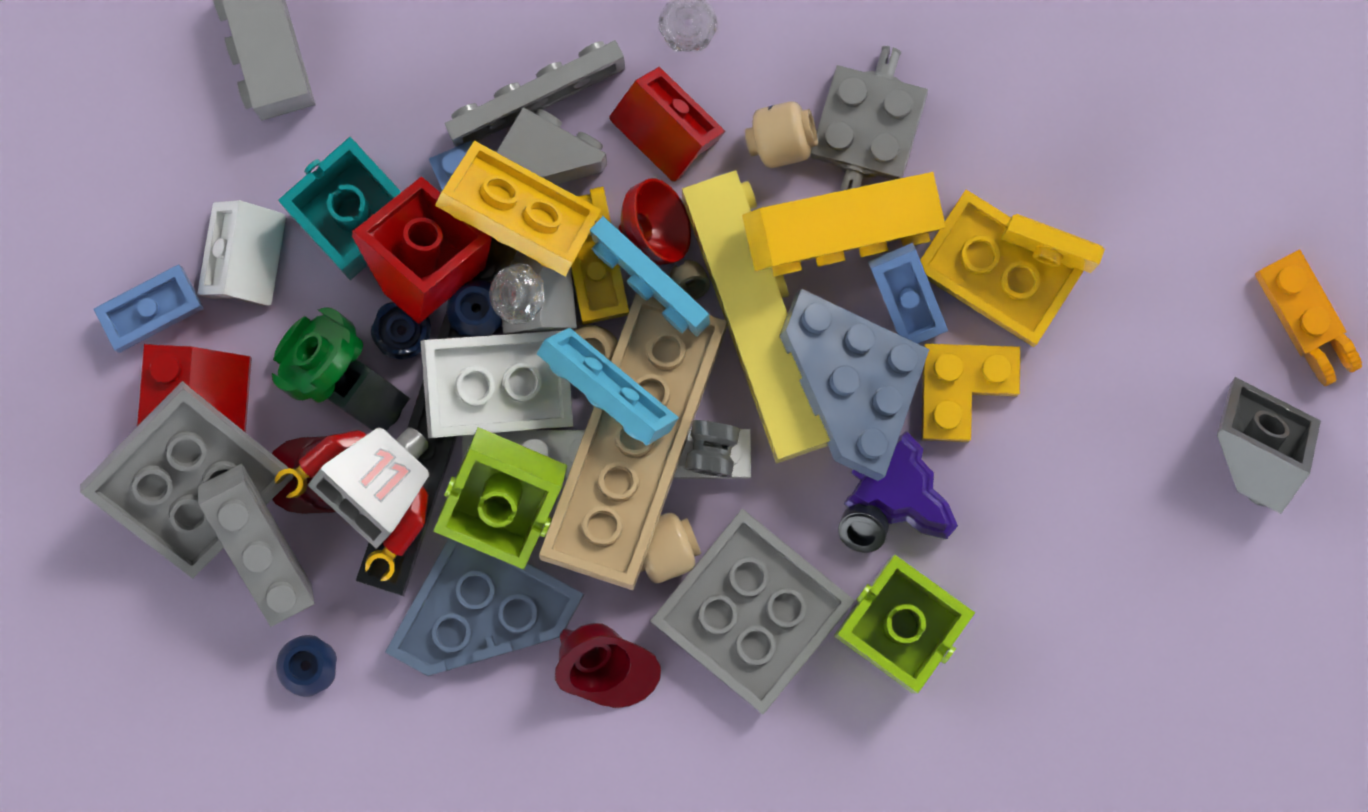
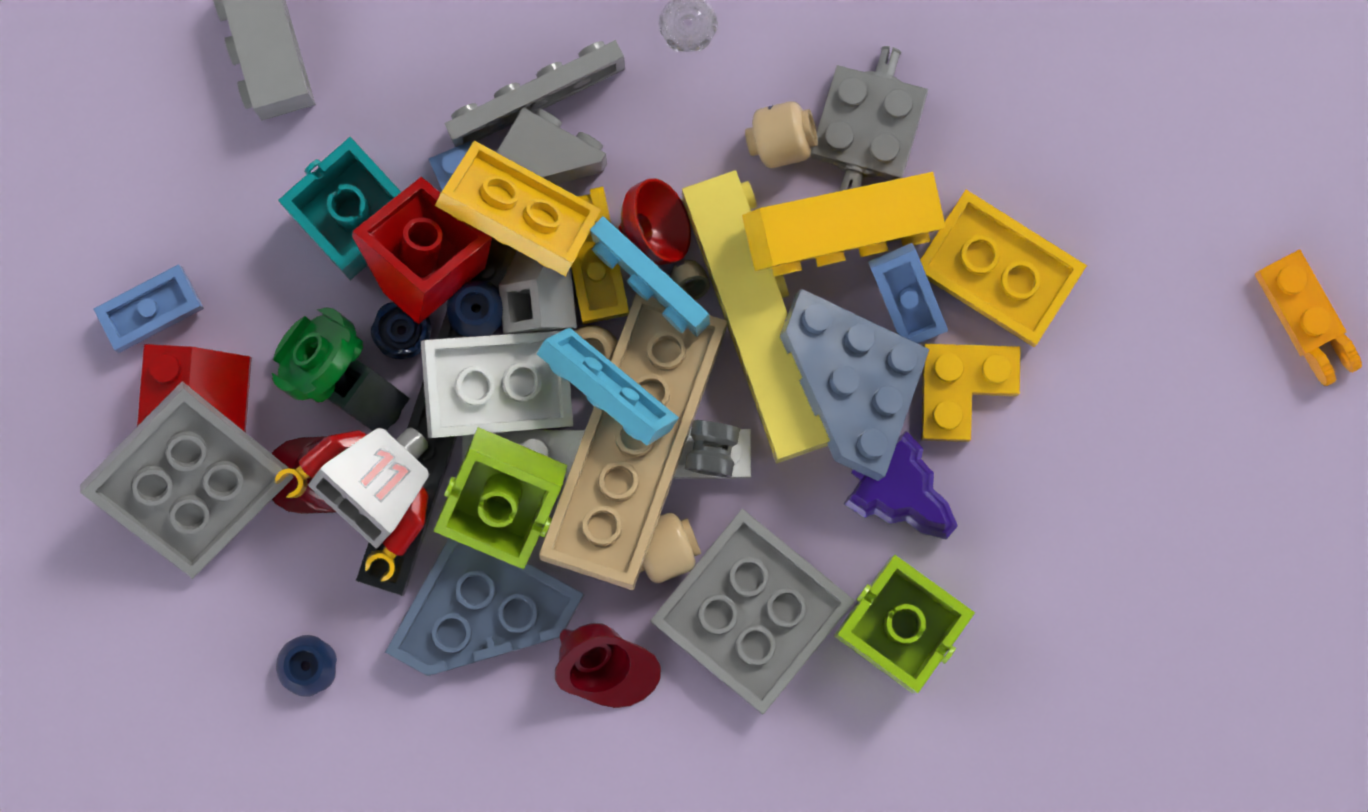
white panel [197,200,286,306] -> none
light grey brick [198,464,315,627] -> none
clear plate [489,264,545,324] -> none
red panel [609,67,726,182] -> none
black tile [838,504,889,553] -> none
yellow plate [1001,213,1105,273] -> none
dark grey slope [1217,377,1321,514] -> none

